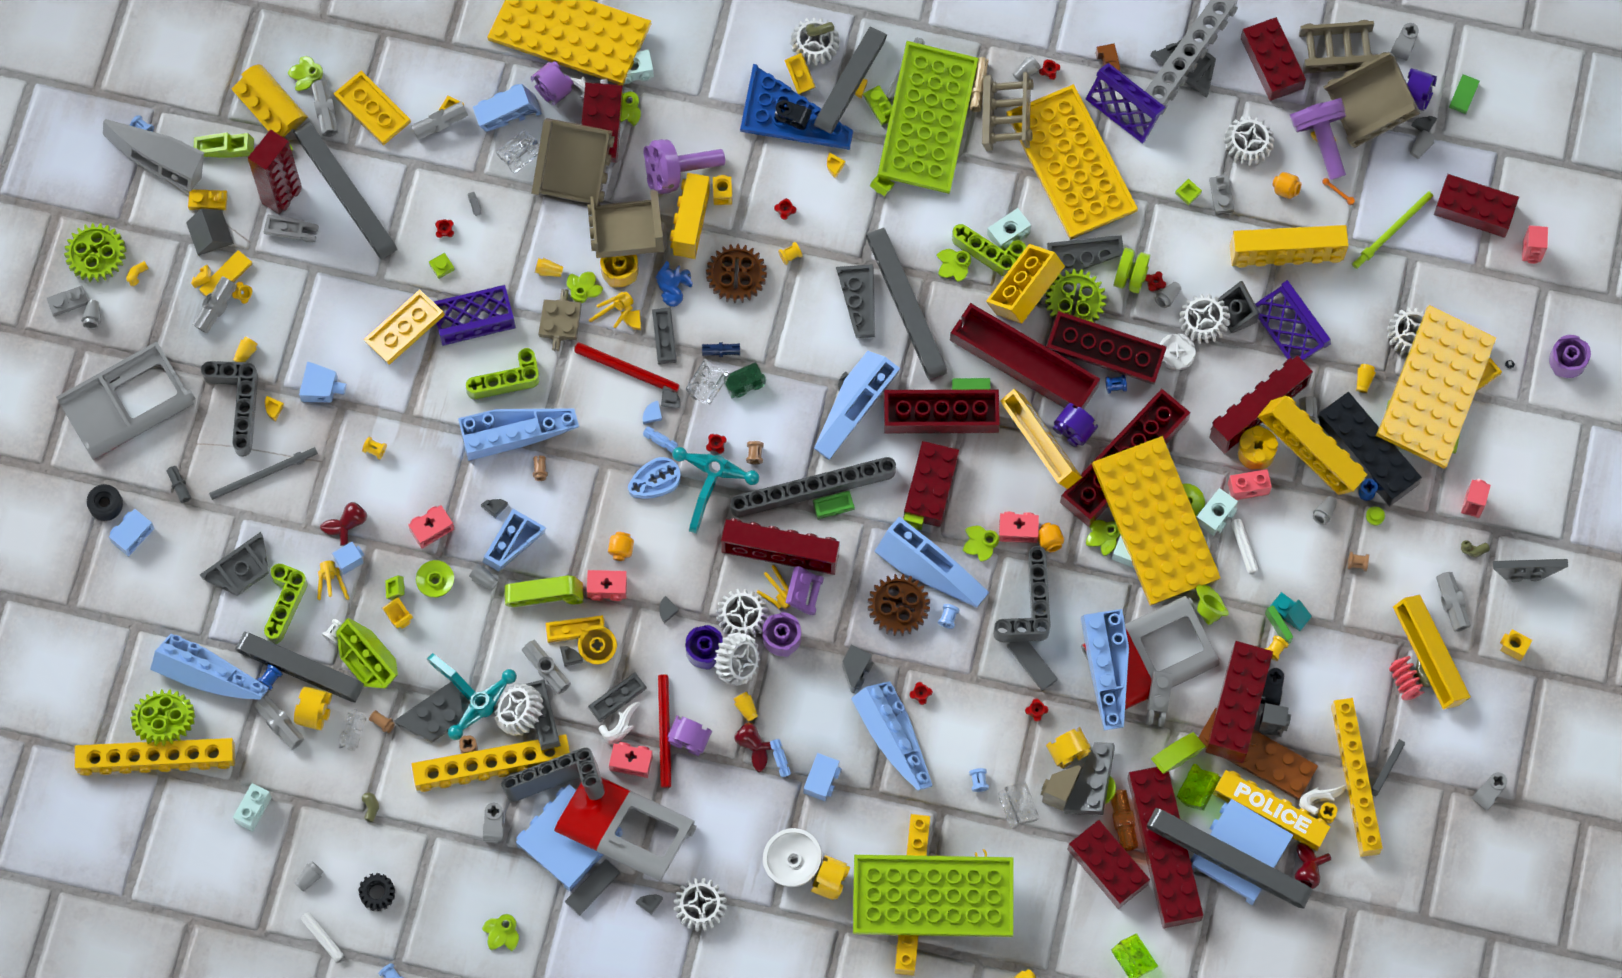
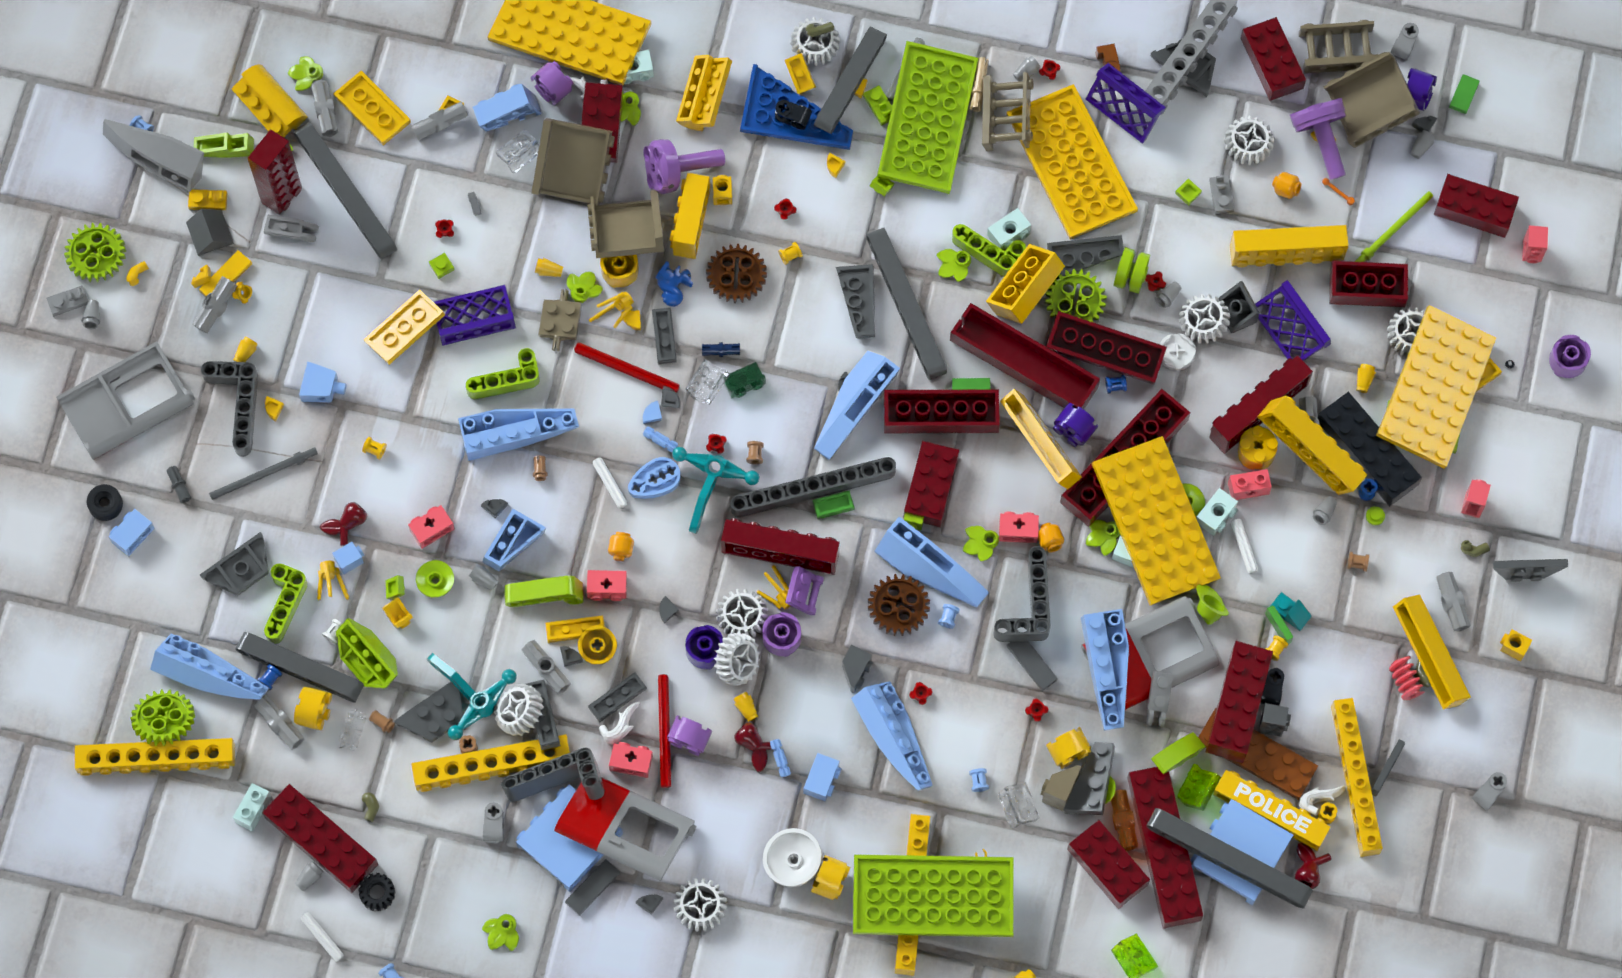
none -> dark red brick [262,784,379,894]
none -> white axle [593,458,627,509]
none -> yellow brick [676,55,732,131]
none -> dark red brick [1329,261,1408,308]

